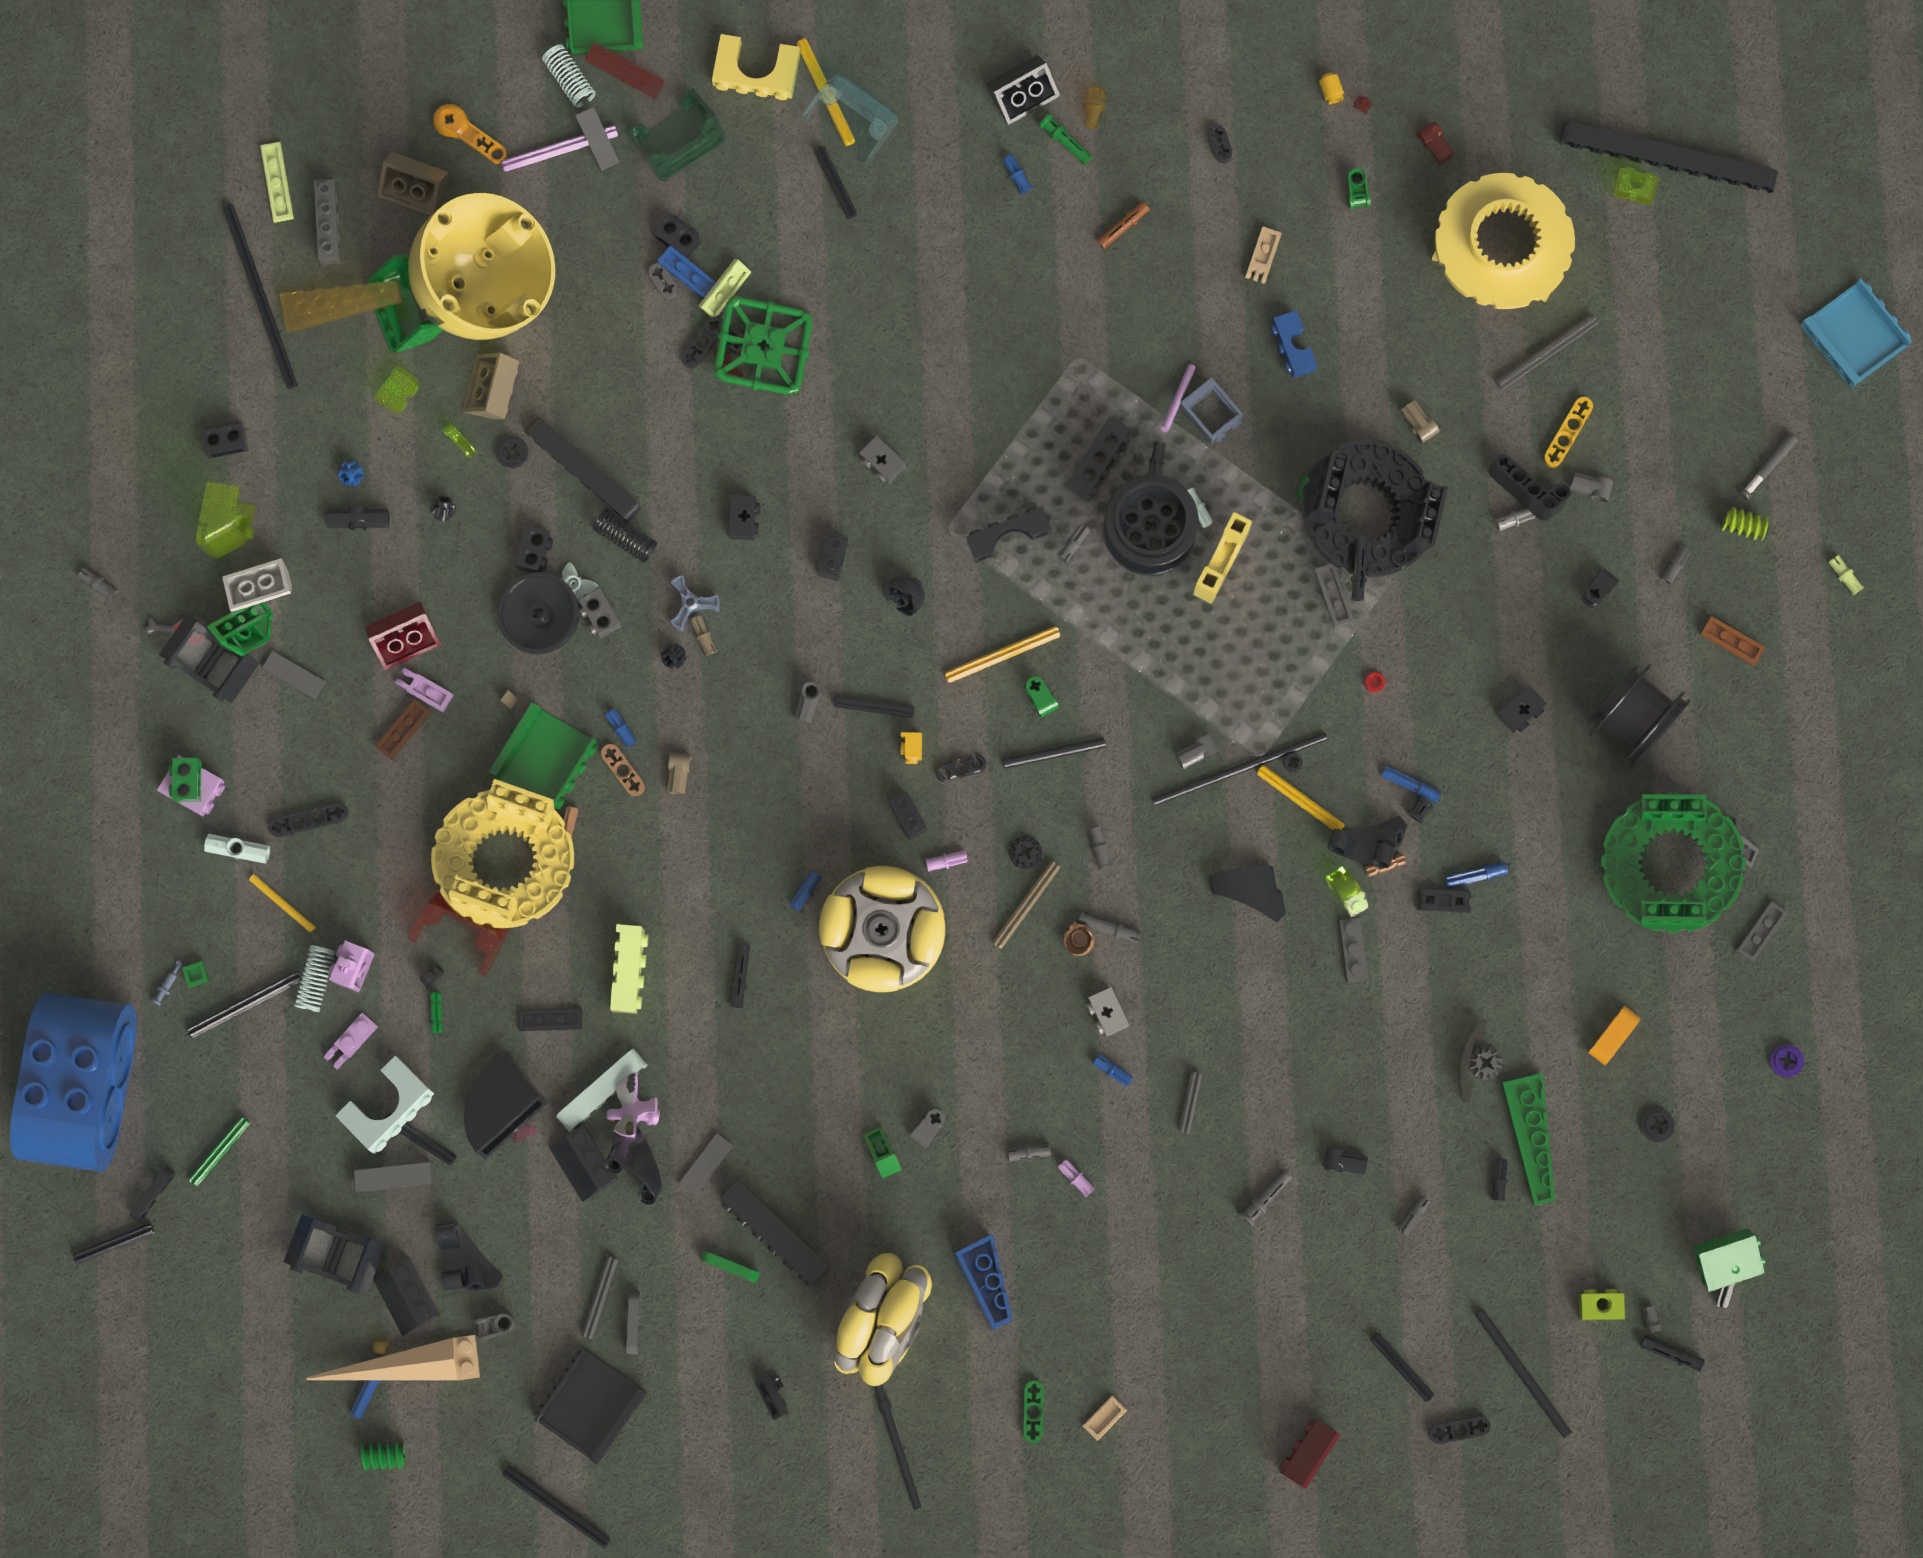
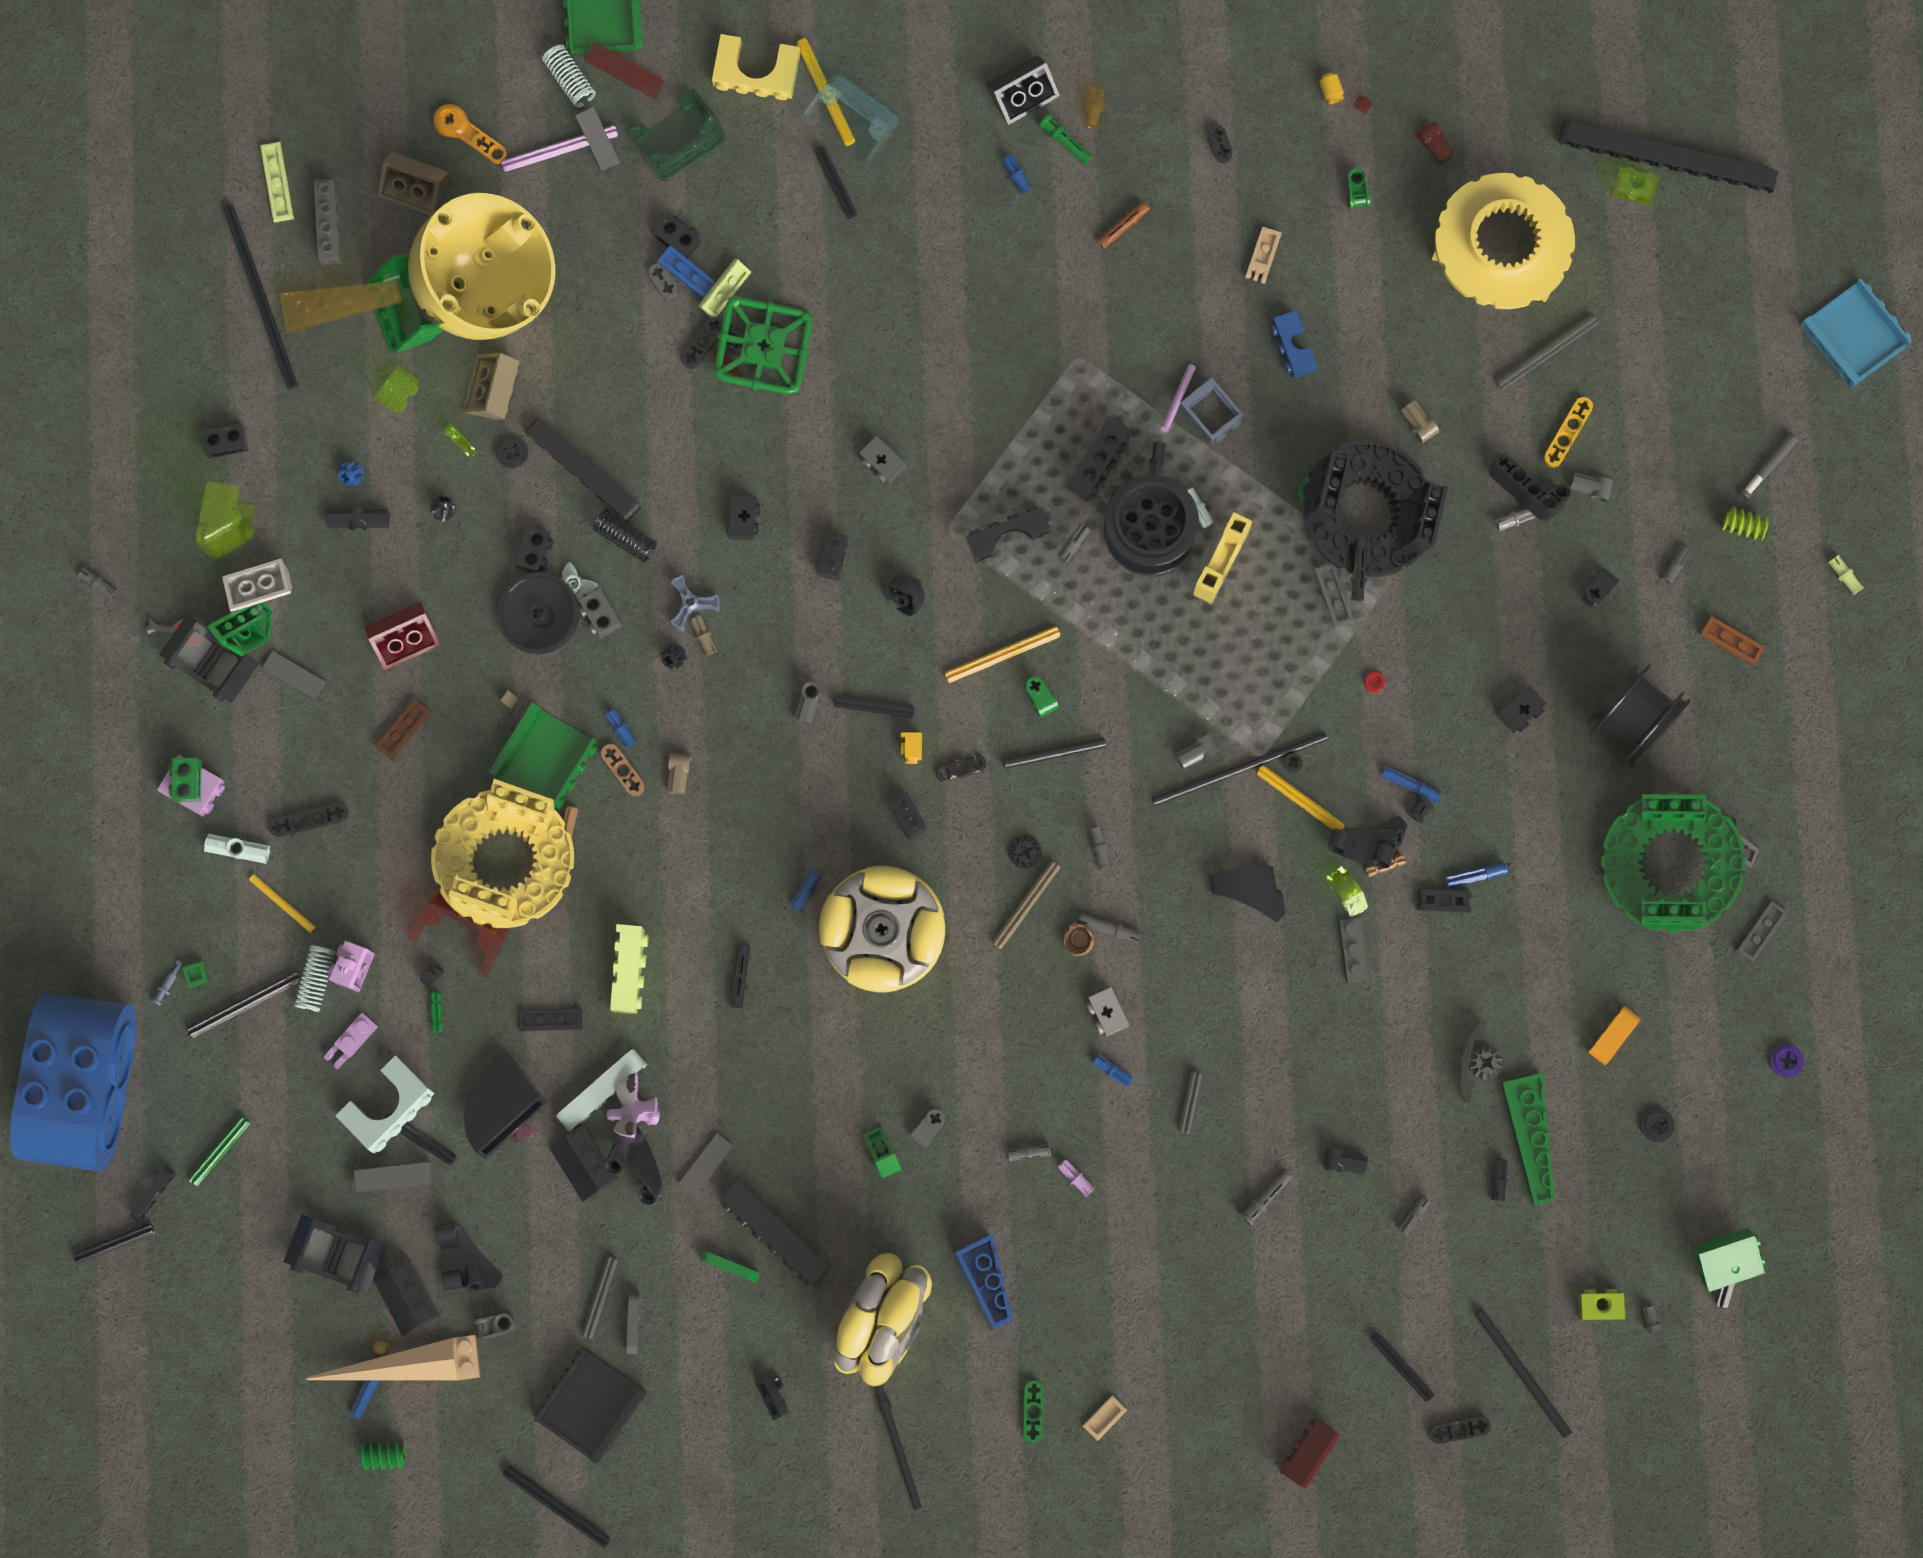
lavender hinge [394,668,454,713] -> none
lavender axle [926,851,968,872] -> none
black pin [1640,1335,1705,1372] -> none

